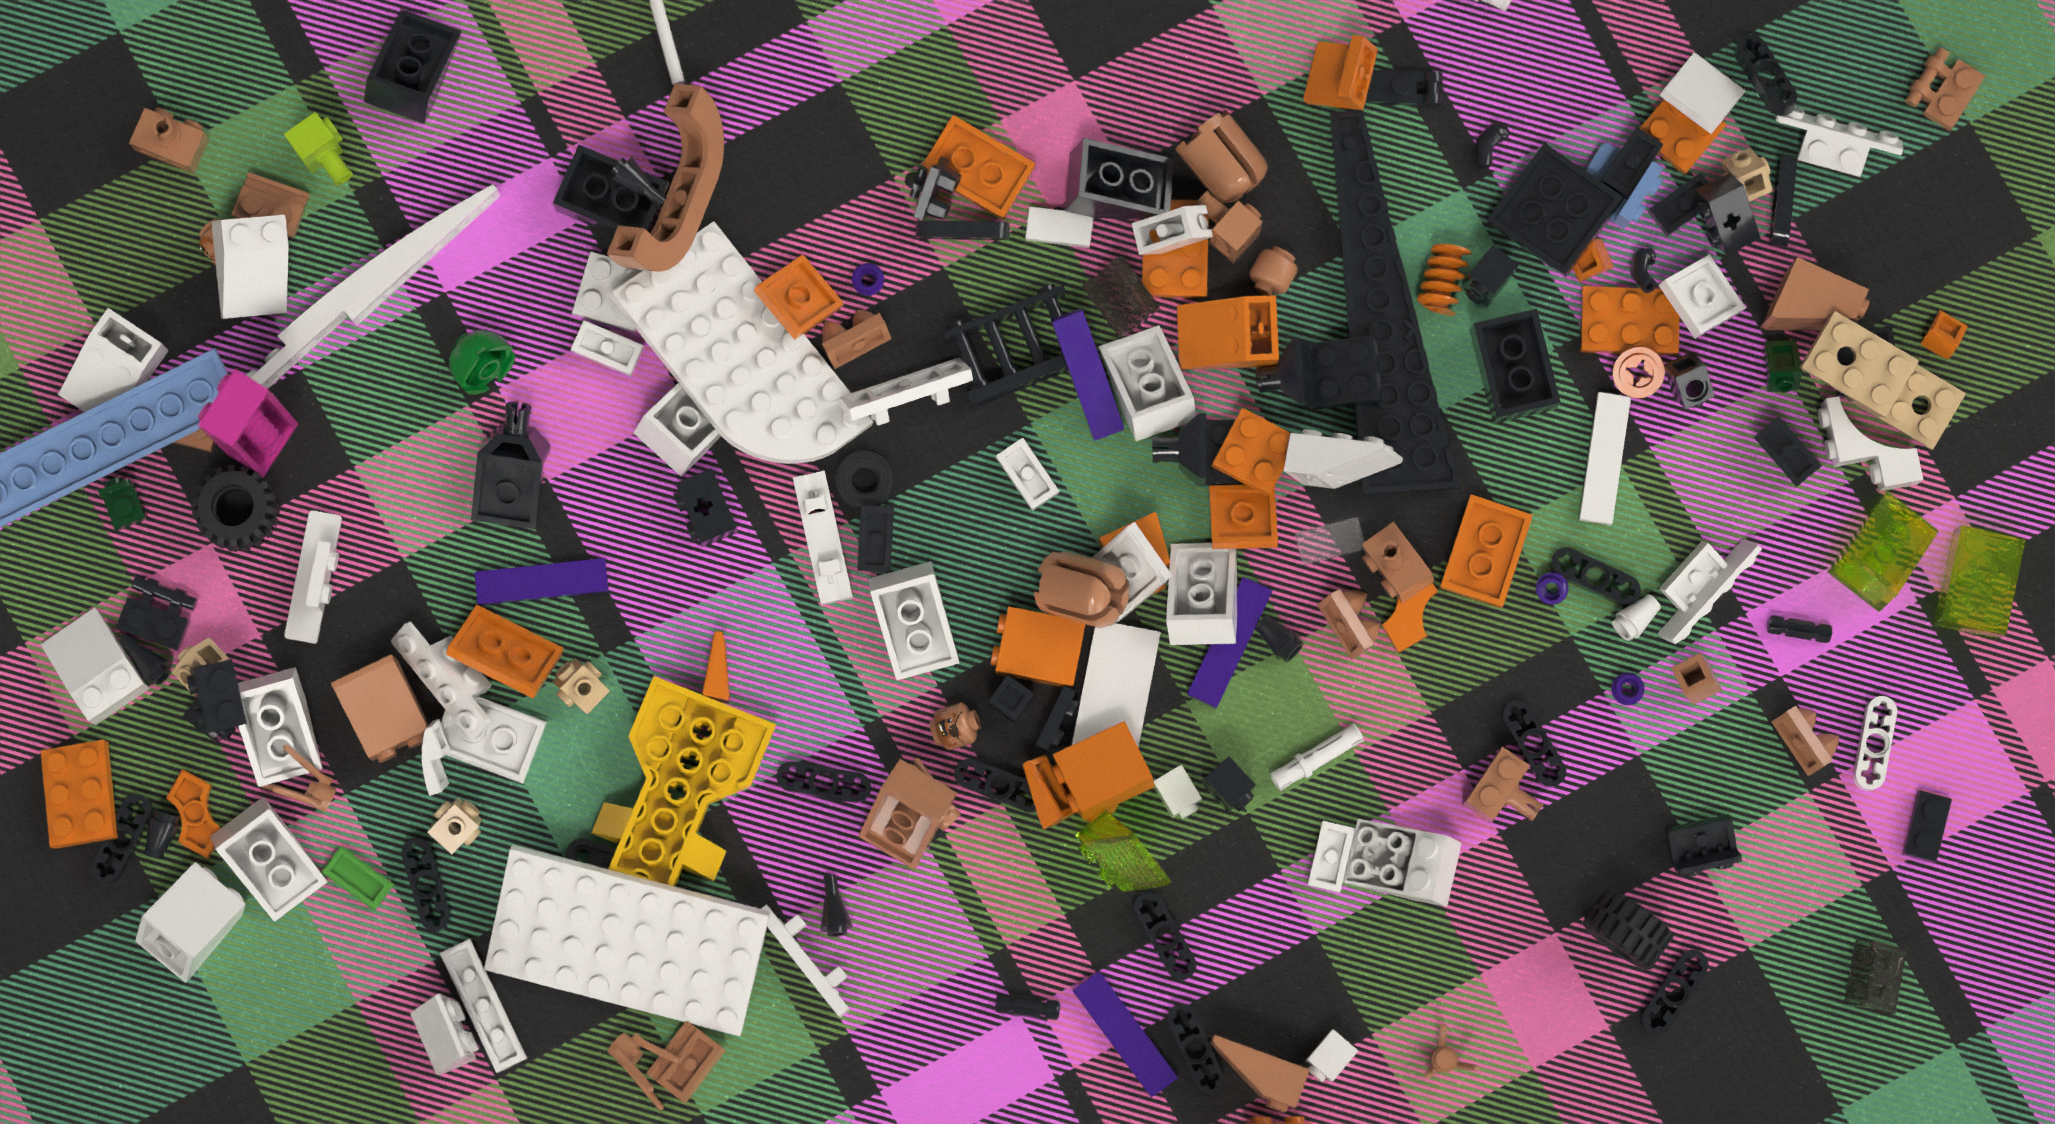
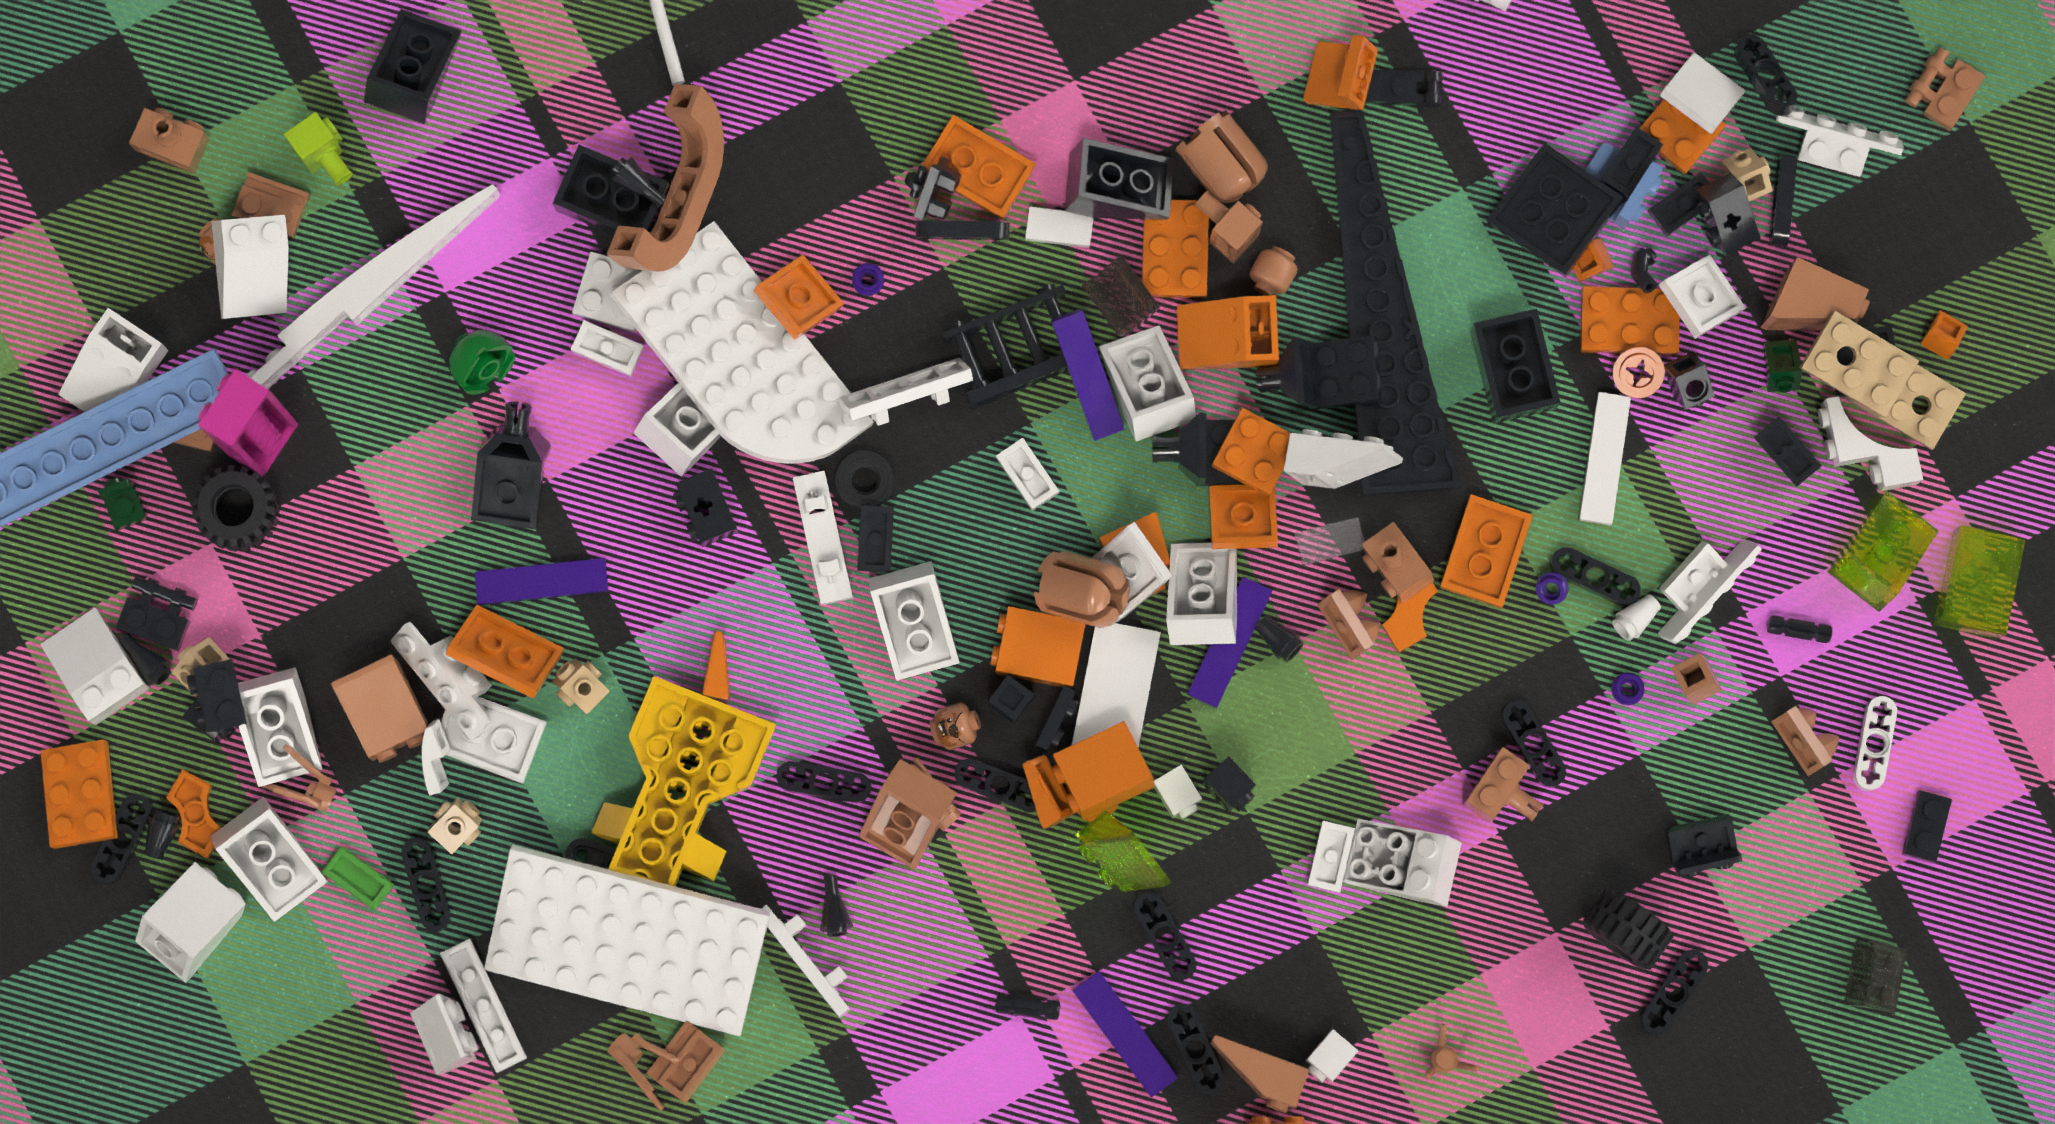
white bracket [285,511,342,644] -> none
nougat tile [822,309,891,369] -> none
white brick [1132,205,1213,255] -> none
white pin [1269,723,1364,792] -> none
orange piece [1417,244,1472,316] -> none
black brick [1463,245,1518,307] -> none
black arm [1476,123,1509,168] -> none

